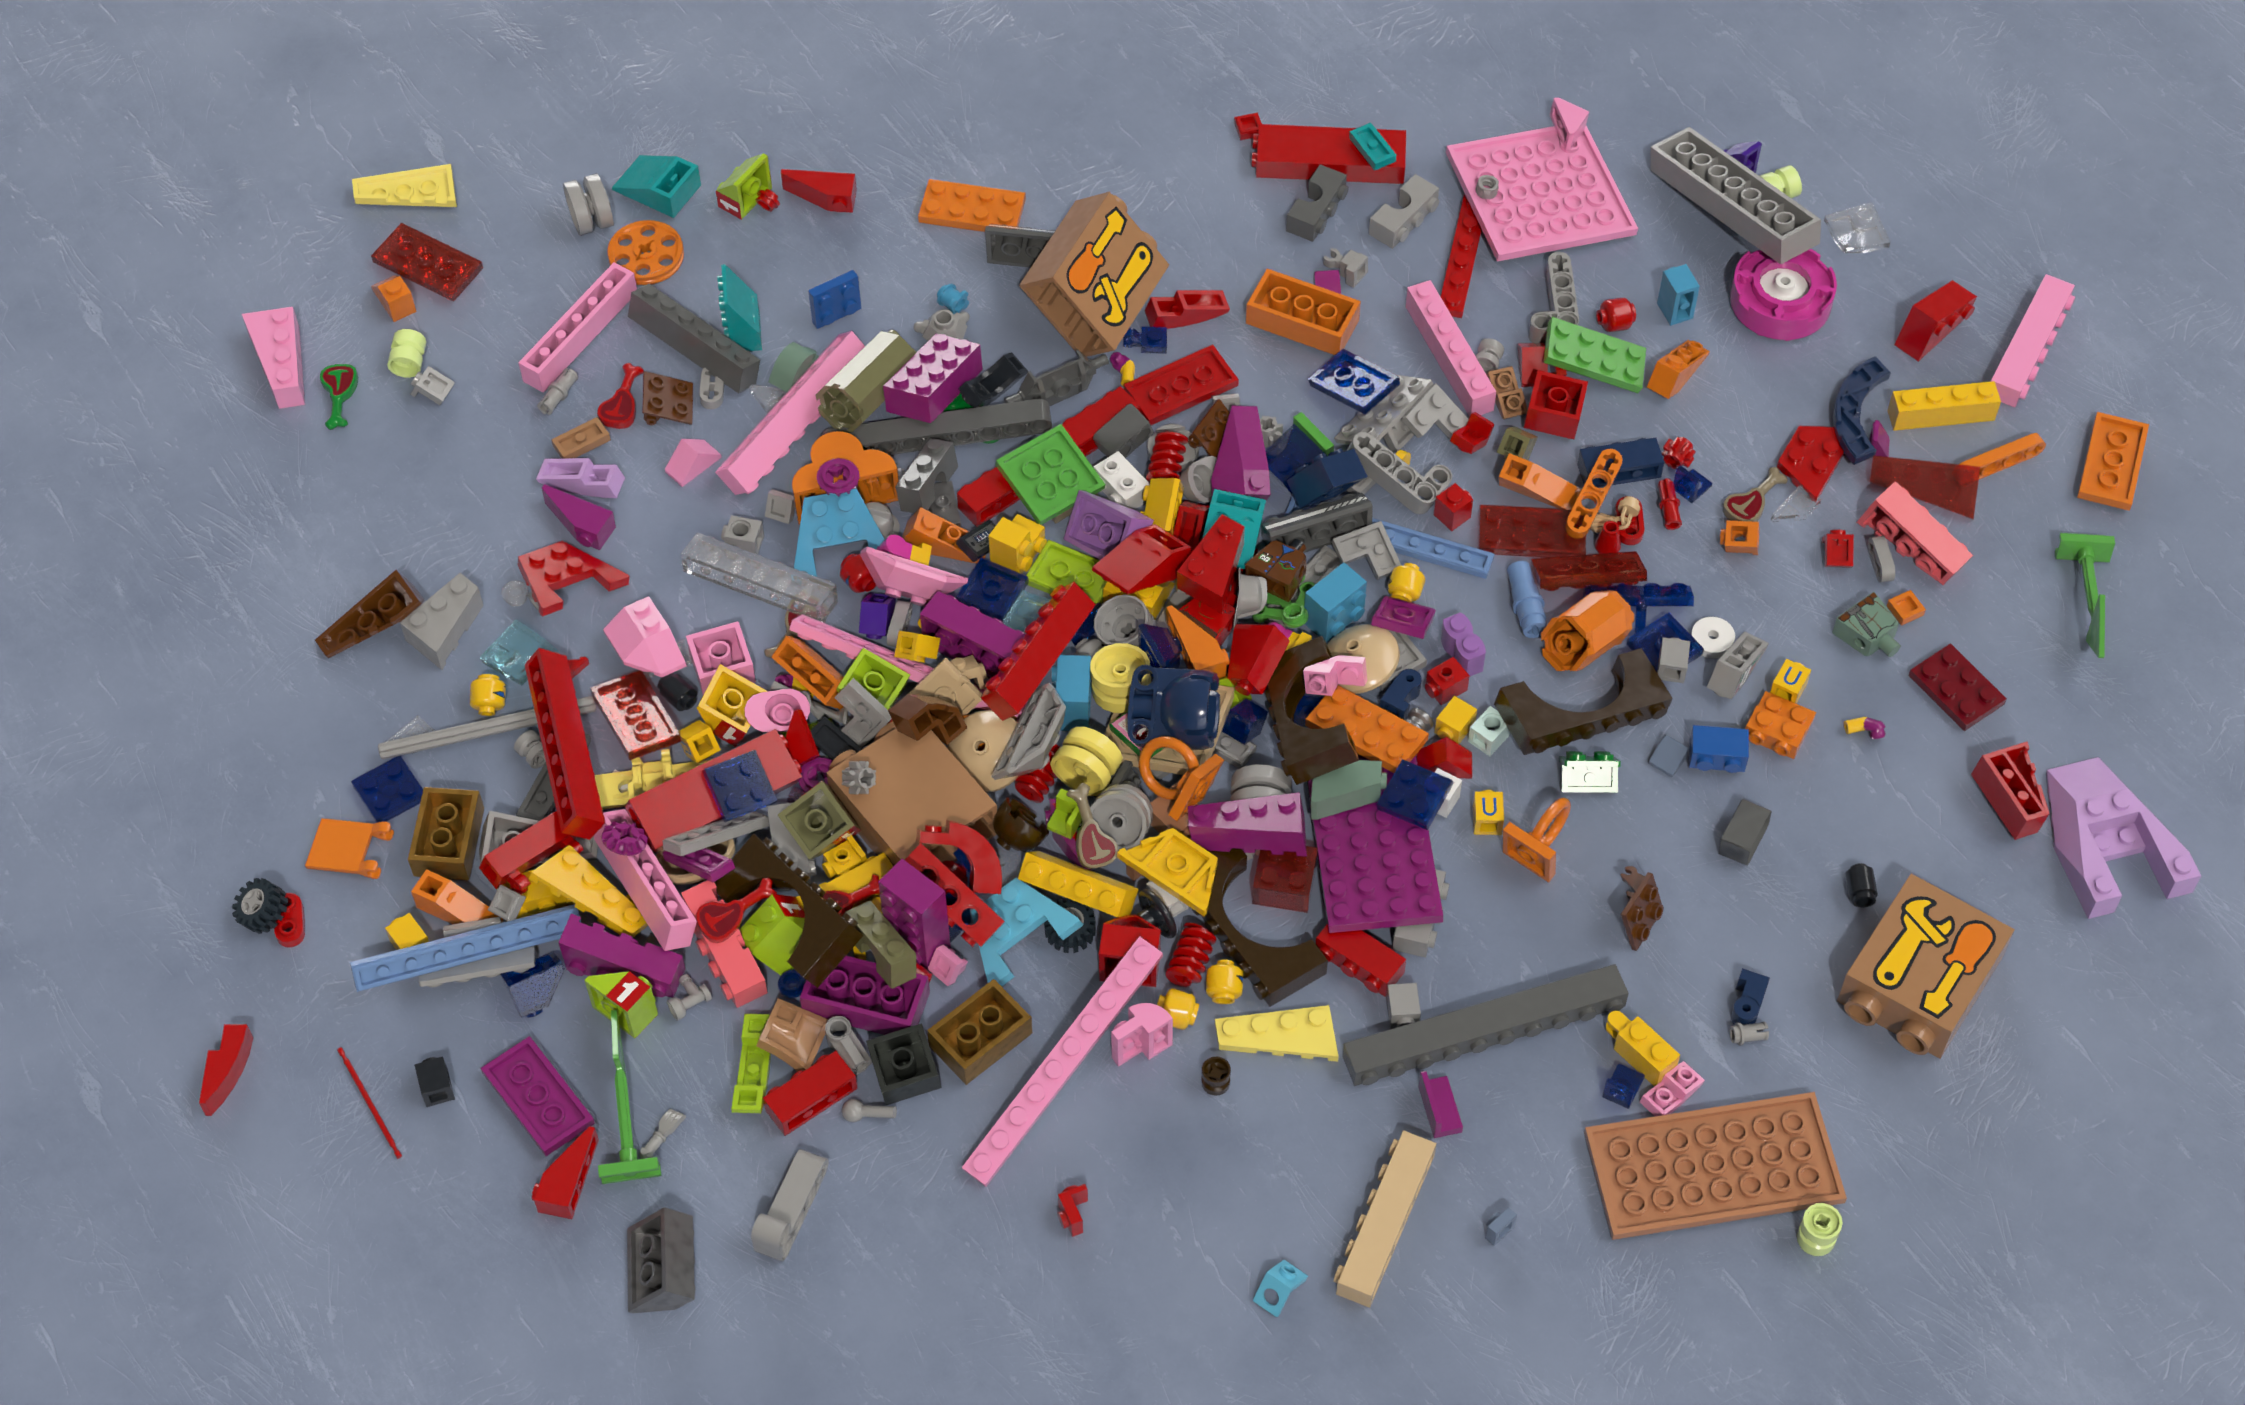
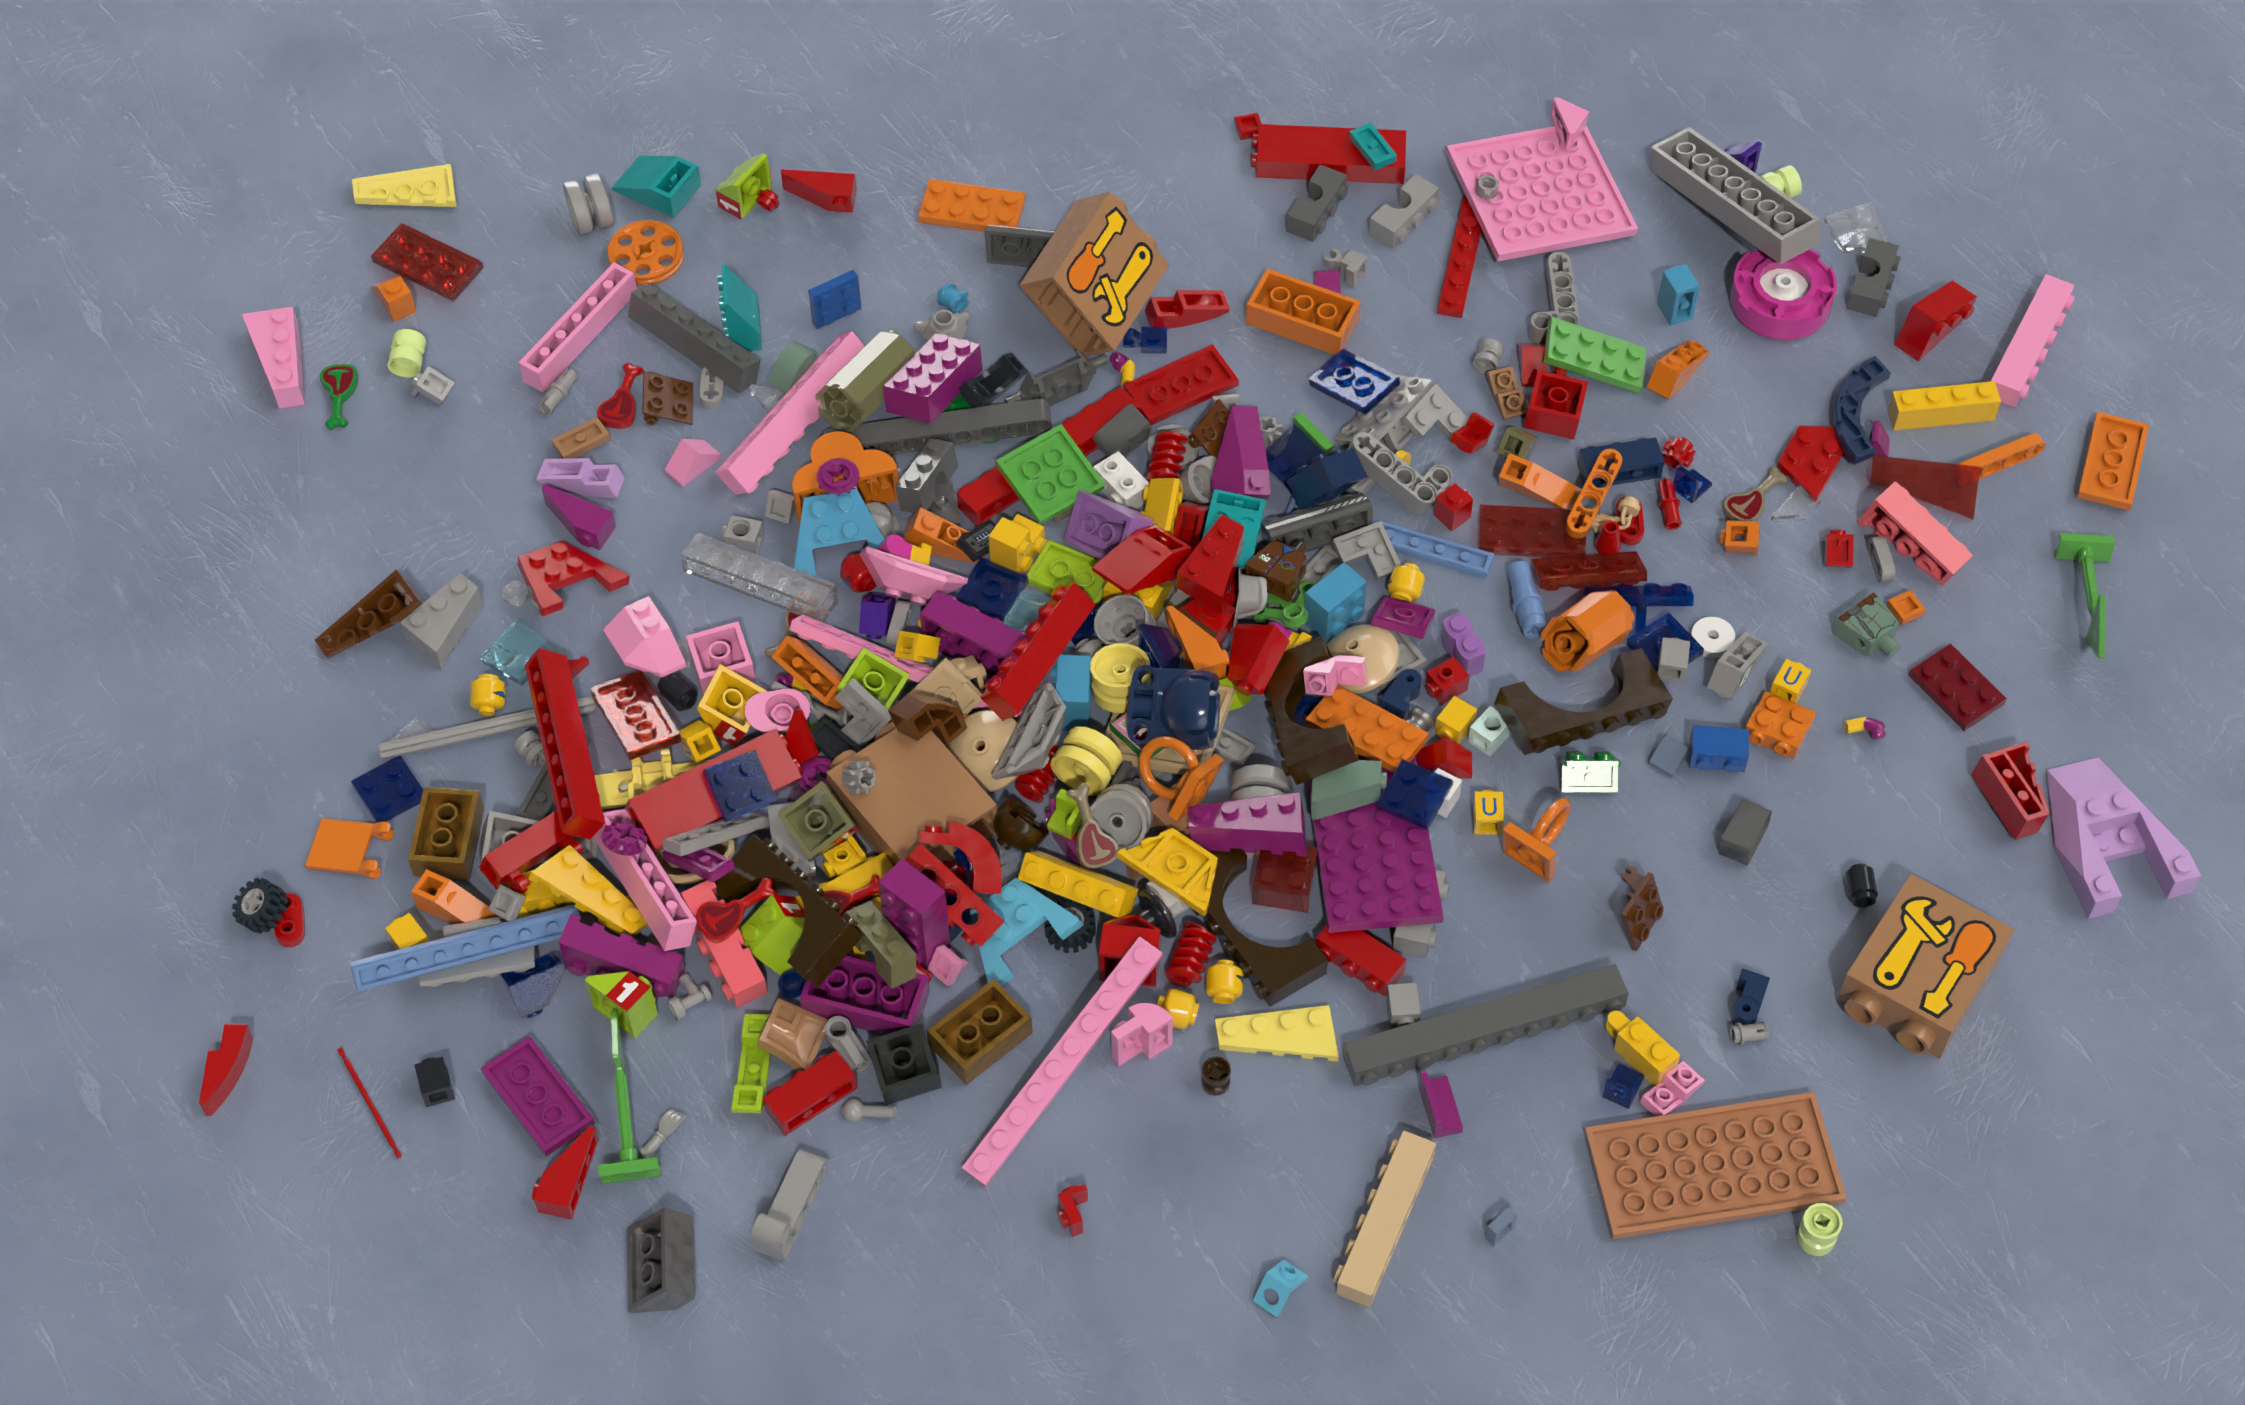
clear blue brick [1222,699,1268,745] -> none
bright pink brick [1406,280,1496,417] -> none
red head [1596,298,1636,332] -> none
none -> dark grey arch [1847,238,1901,317]

